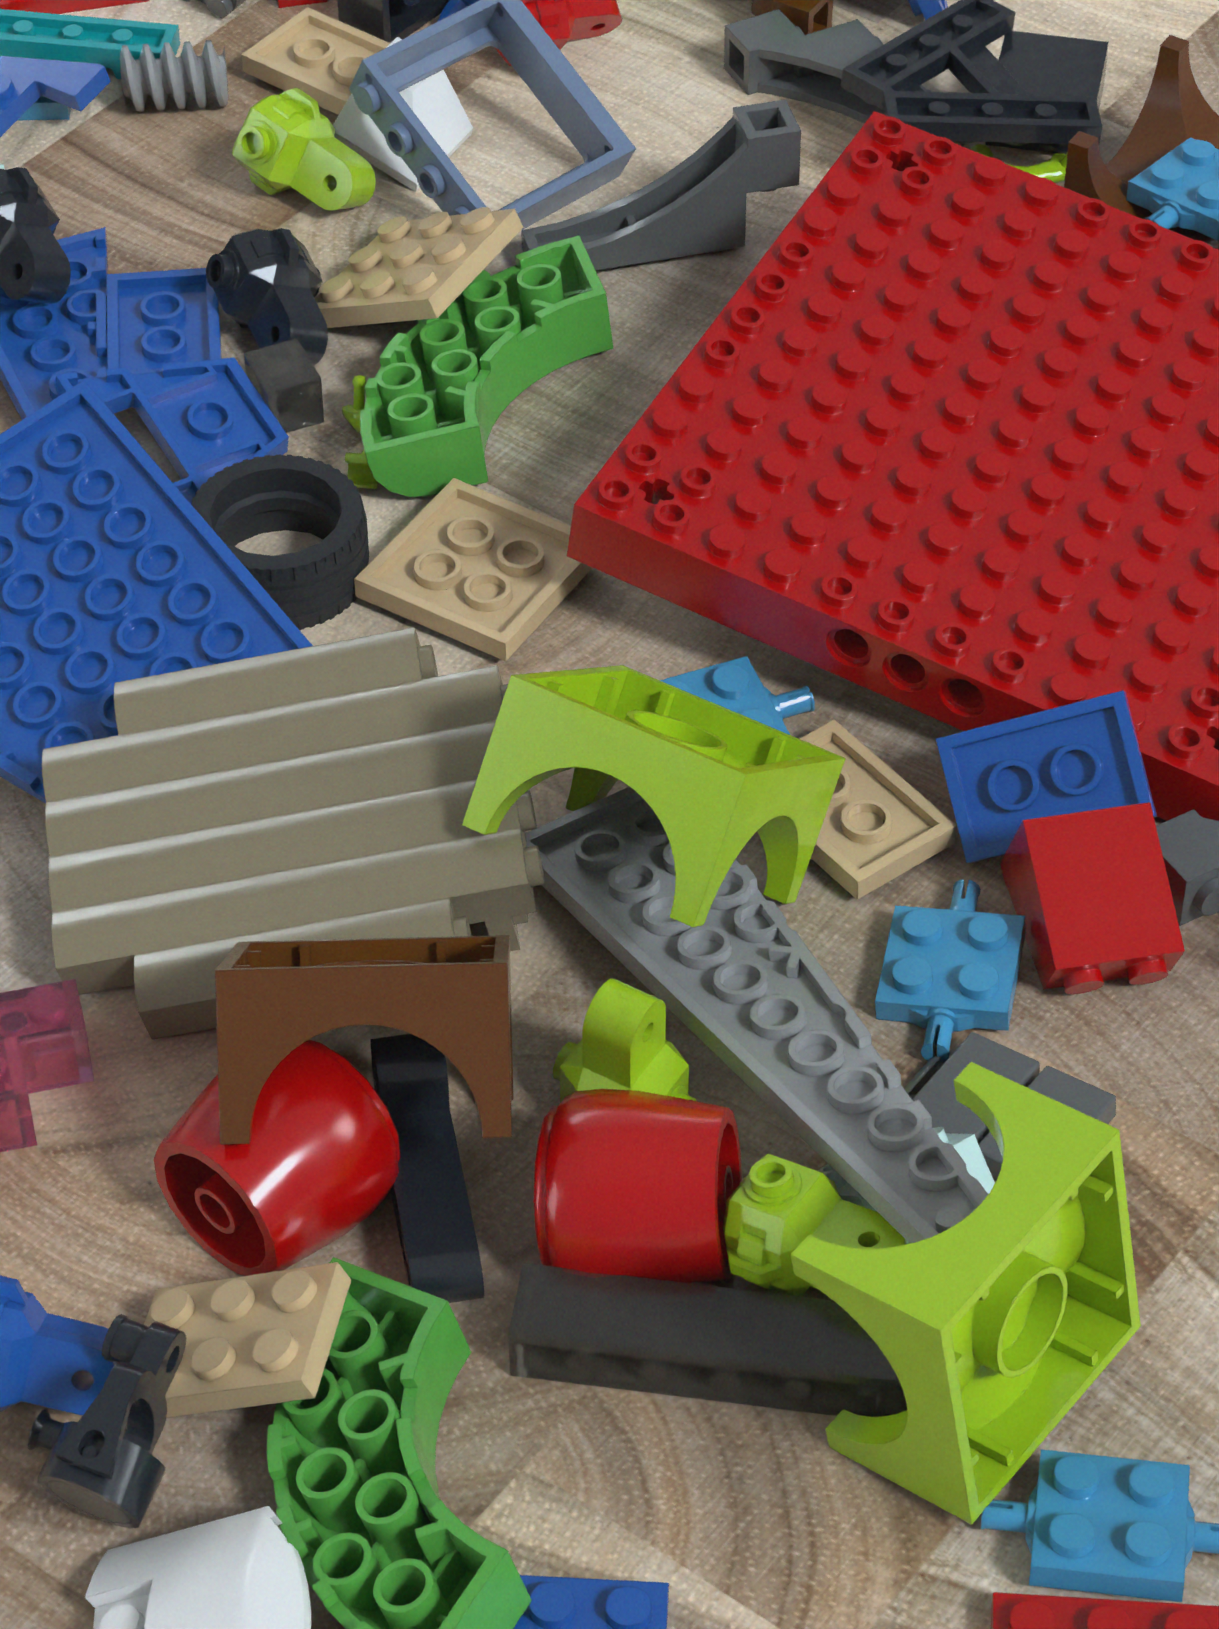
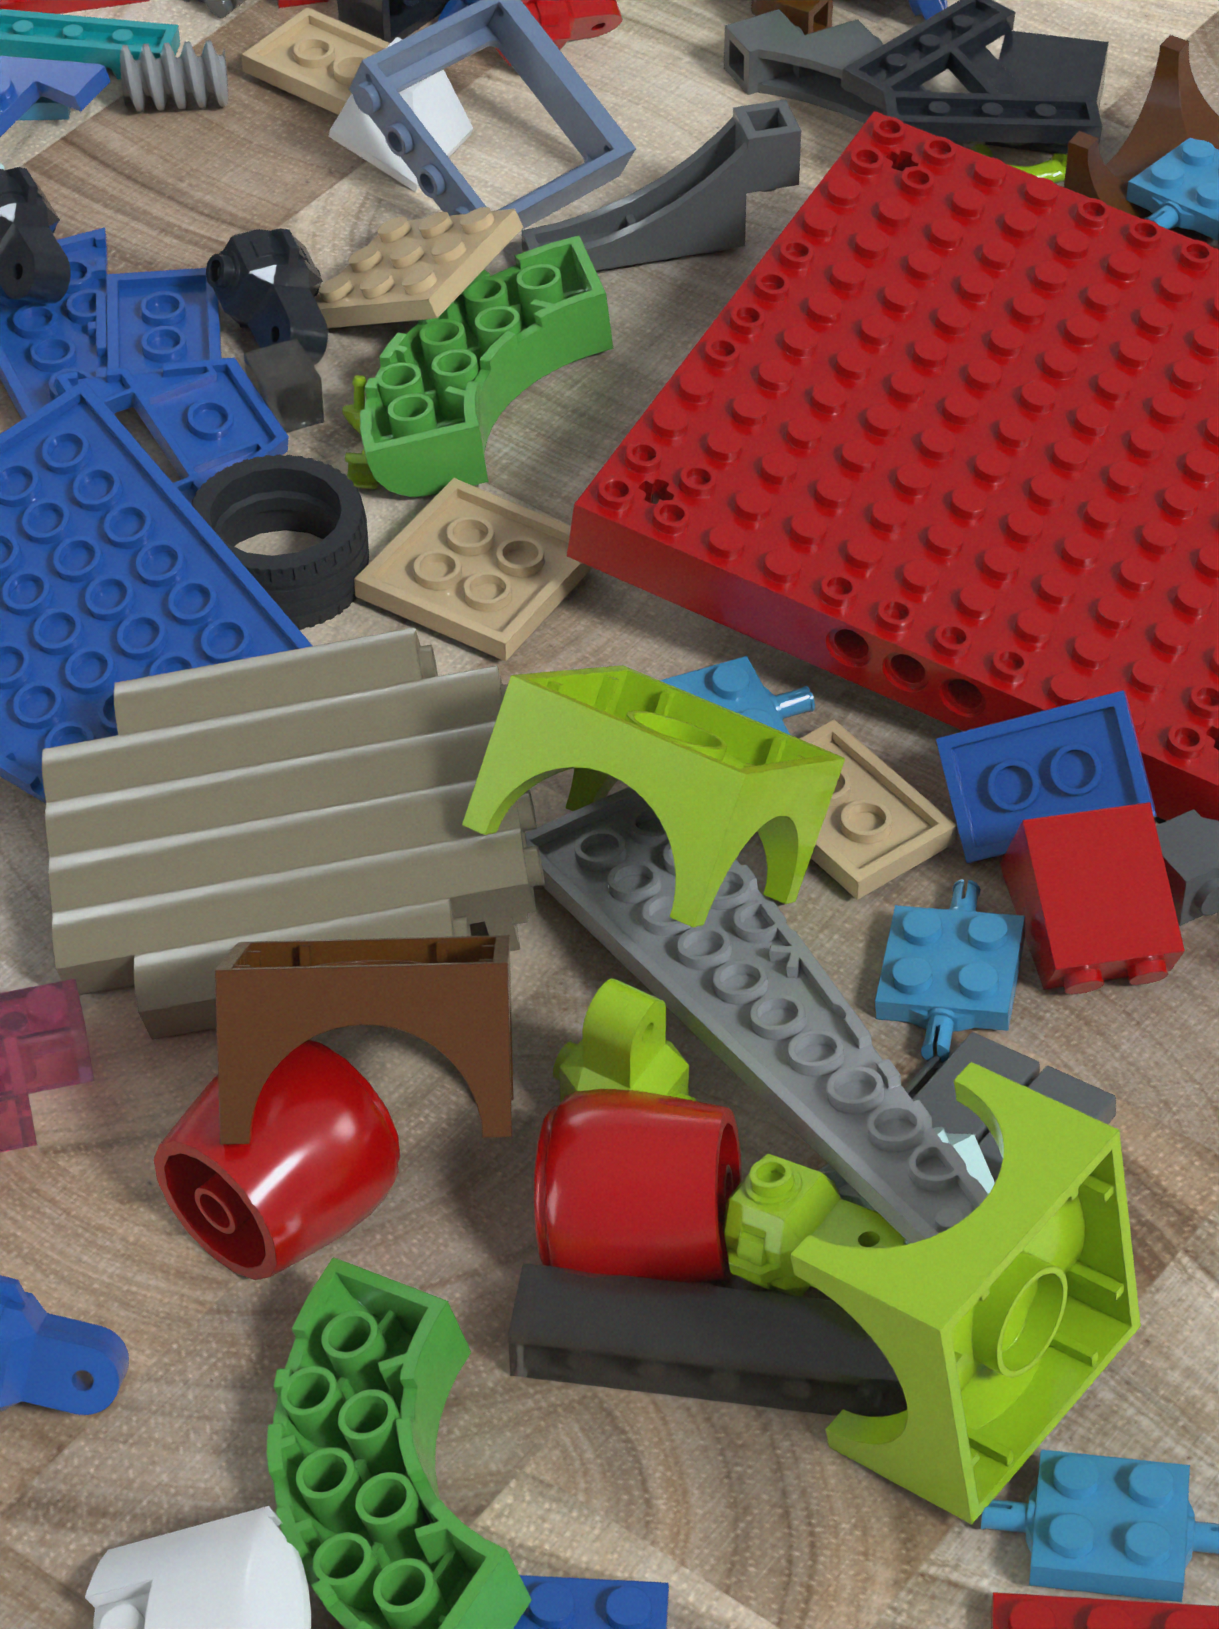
black piece [28,1314,186,1529] -> none
tan plate [144,1262,351,1418] -> none
lime piece [232,88,376,210] -> none
black beam [370,1034,484,1303] -> none

